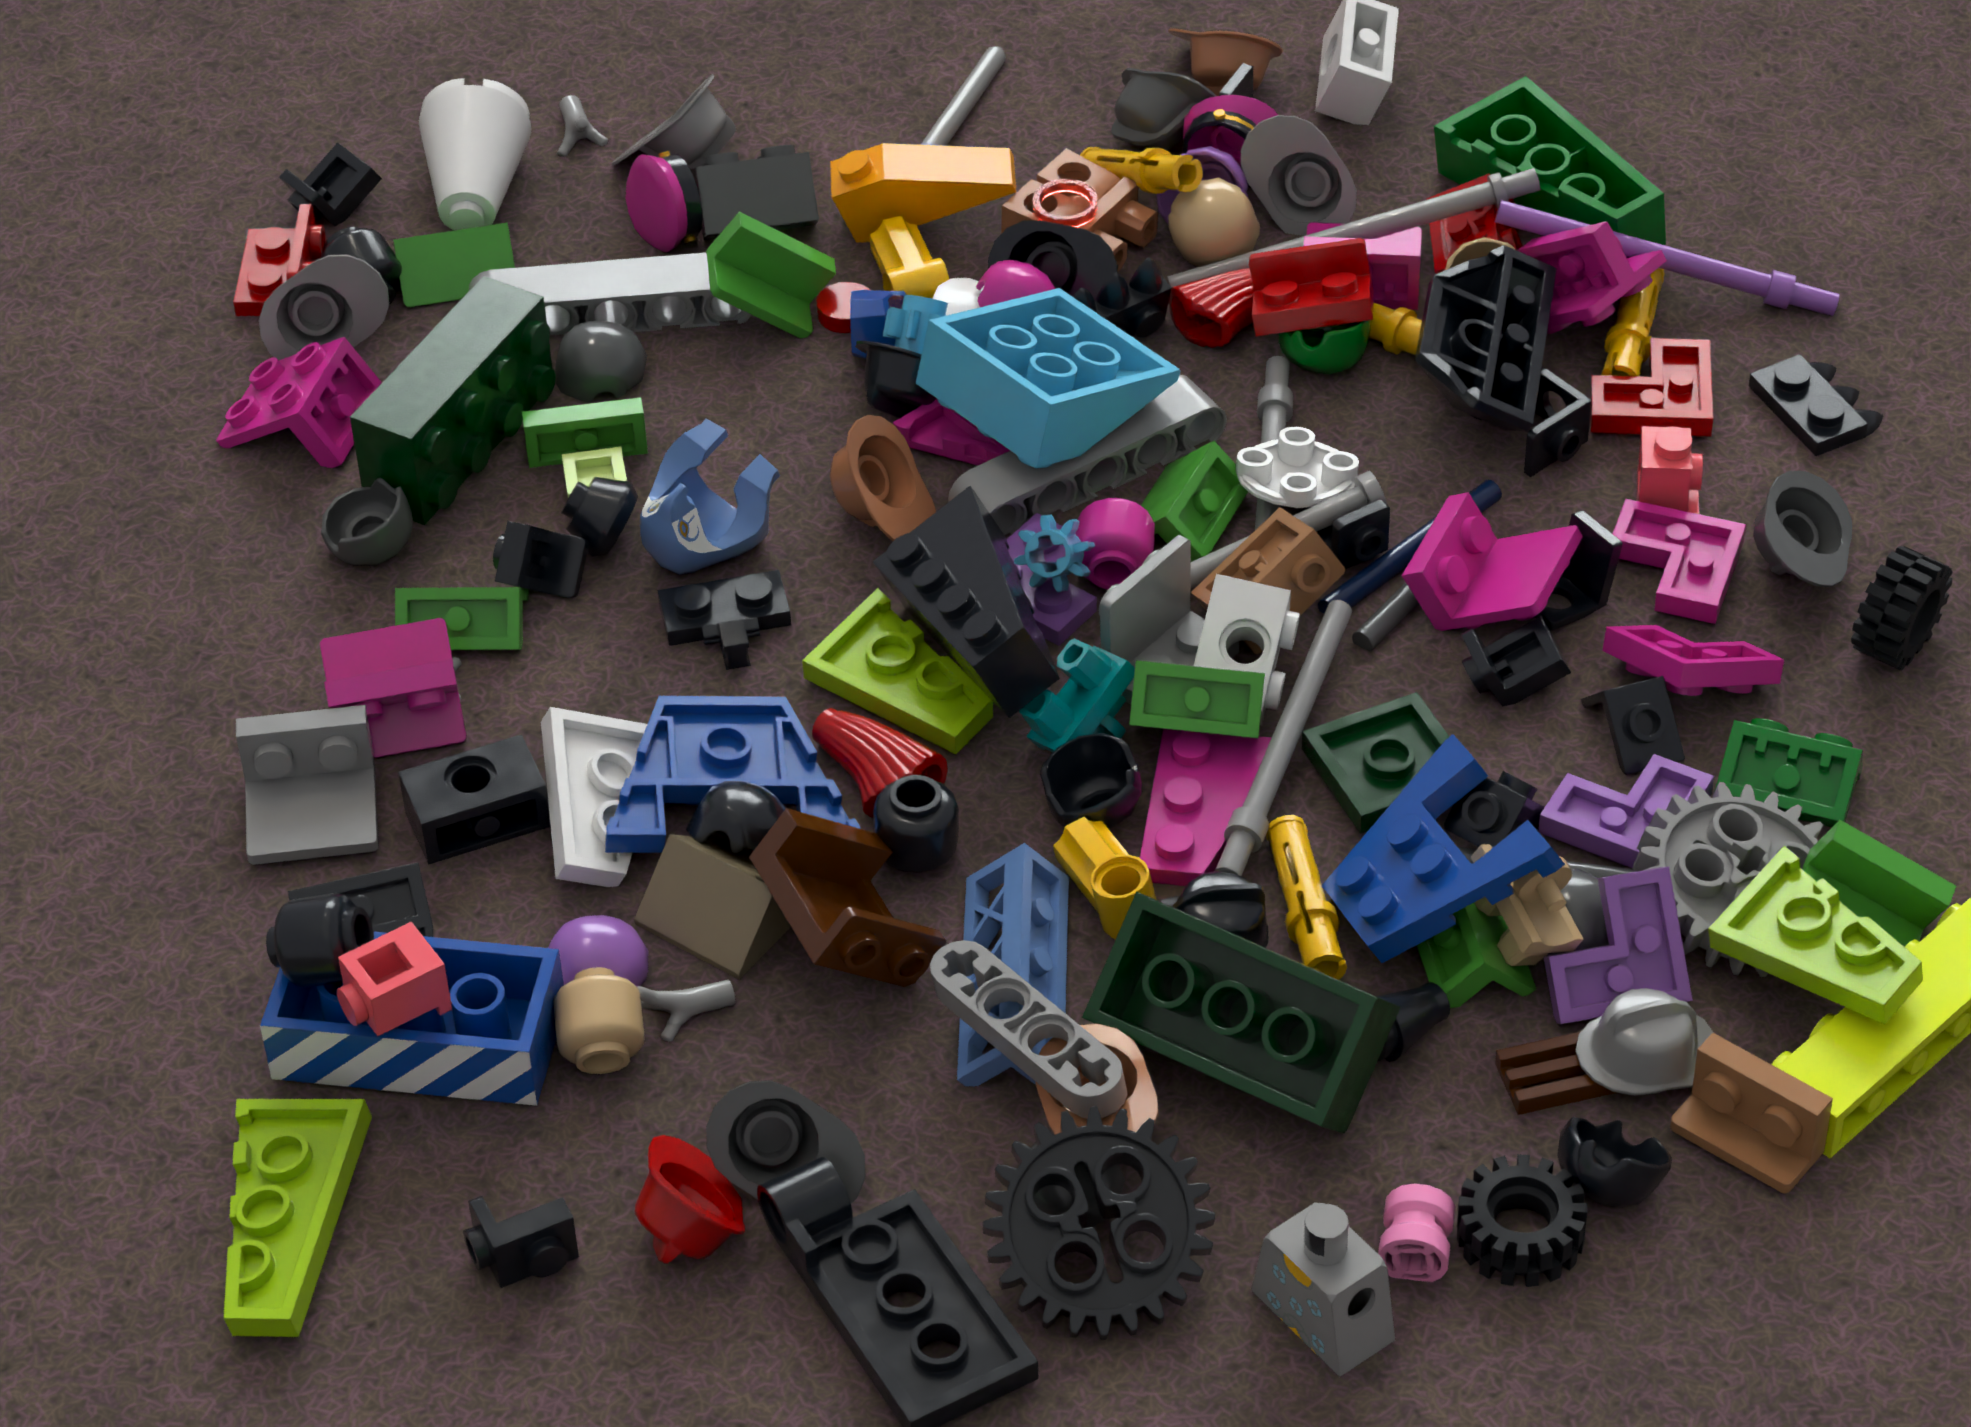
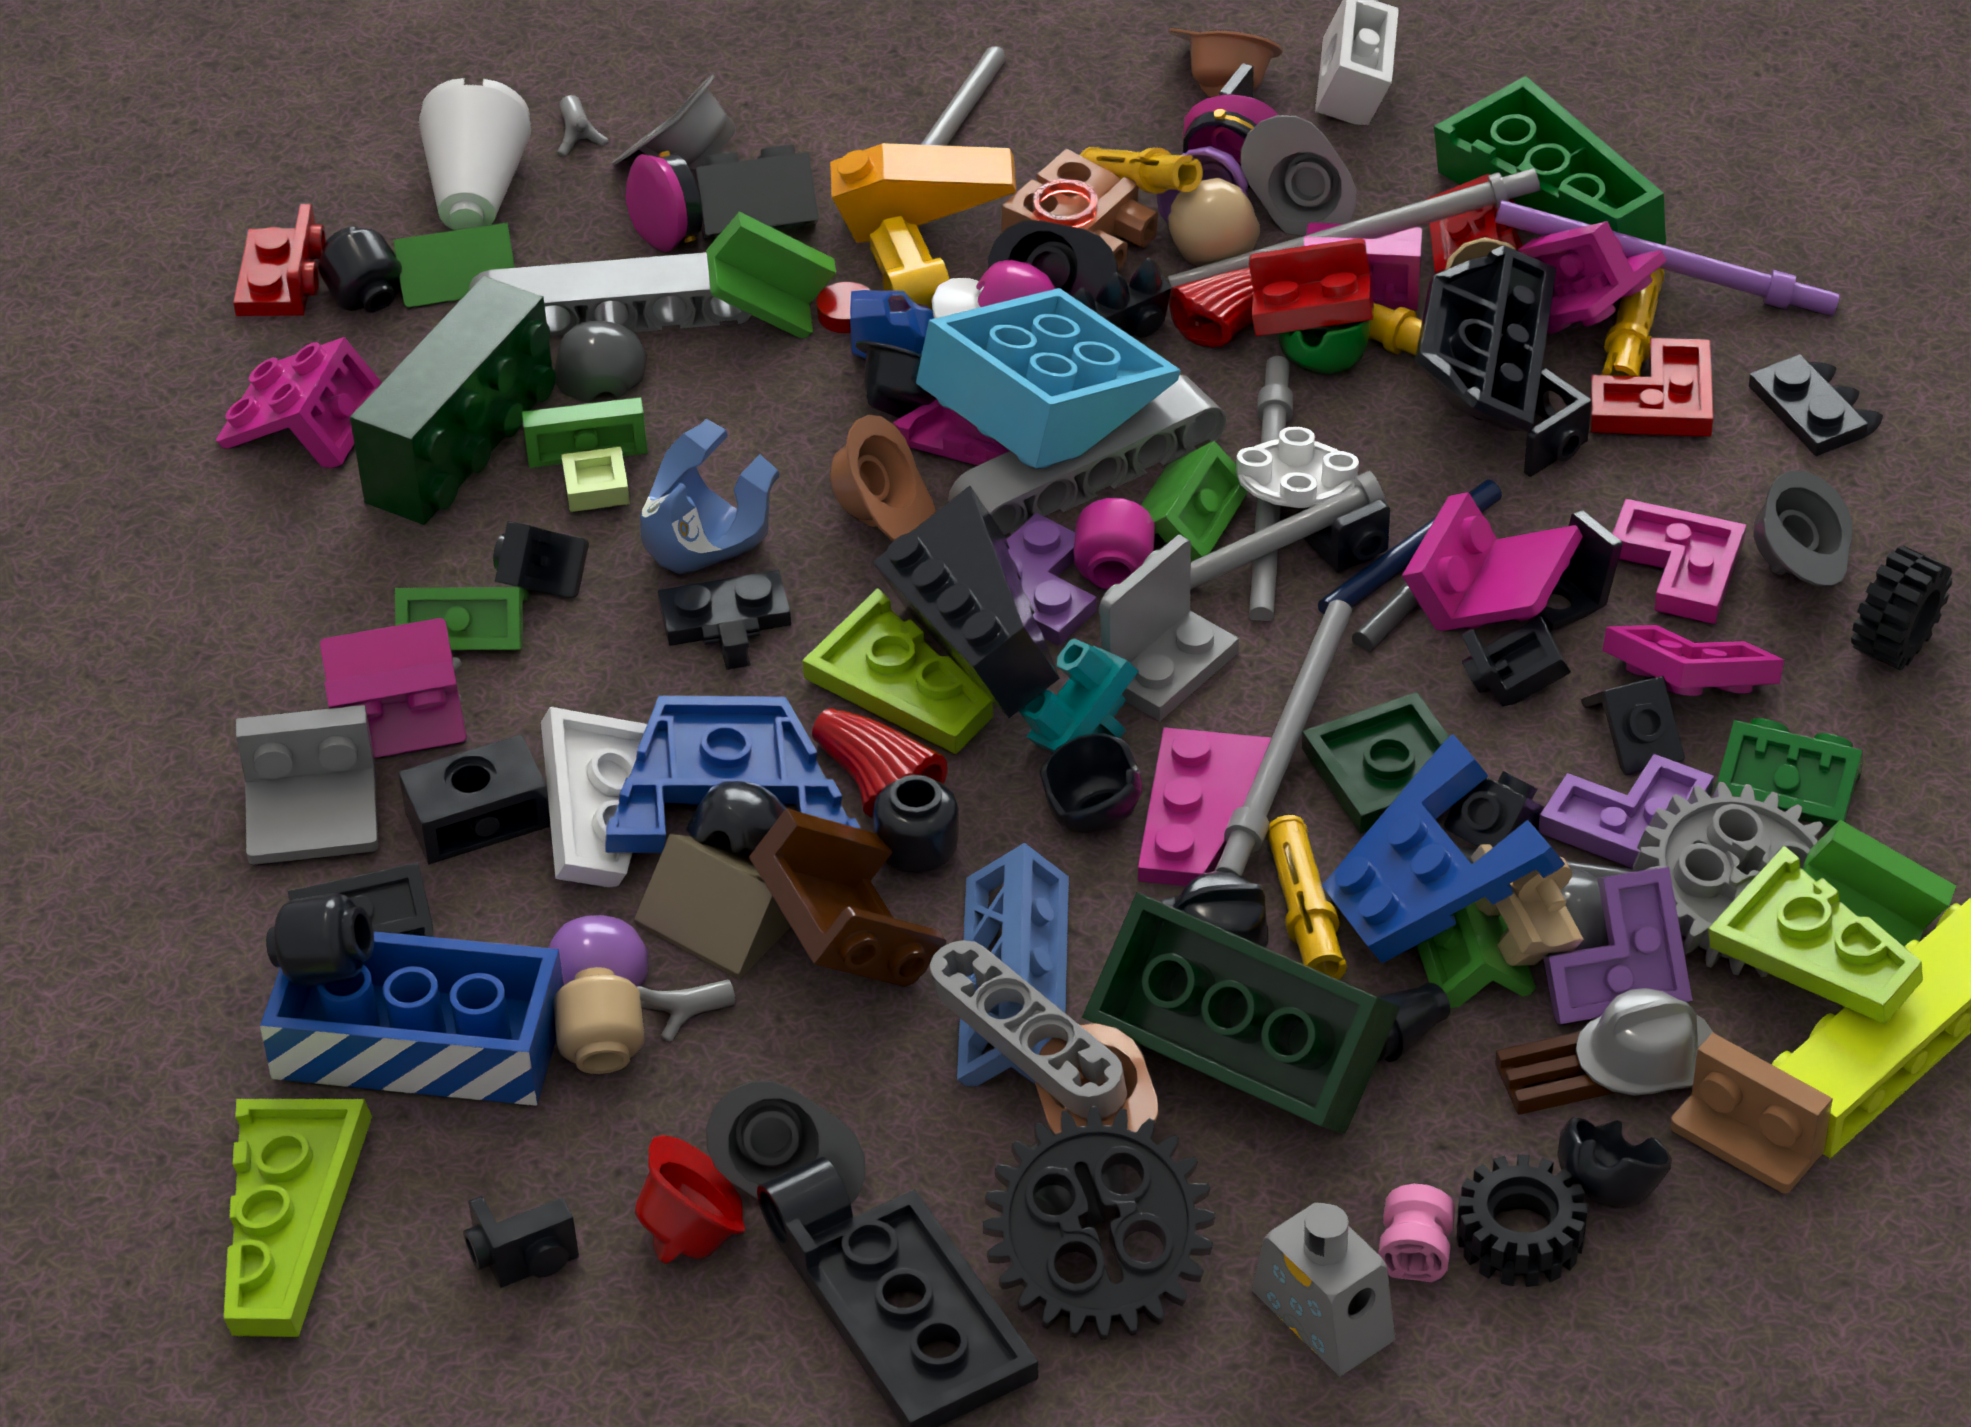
light grey piece [259,254,389,360] -> none
black bracket [279,142,382,226] -> none
dark grey hair [321,478,414,567] -> none
coral brick [336,922,452,1036] -> none
black cone [561,477,638,557] -> none
medium azure gear [883,295,948,355] -> none
medium azure gear [1014,515,1095,592] -> none
yellow piece [1053,817,1156,939] -> none
dark grey piece [1111,68,1216,151] -> none
bright green panel [1129,660,1265,738] -> none
medium nougat bracket [1191,507,1345,654] -> none
white brick [1194,574,1300,725] -> none
coral brick [1637,426,1703,514] -> none

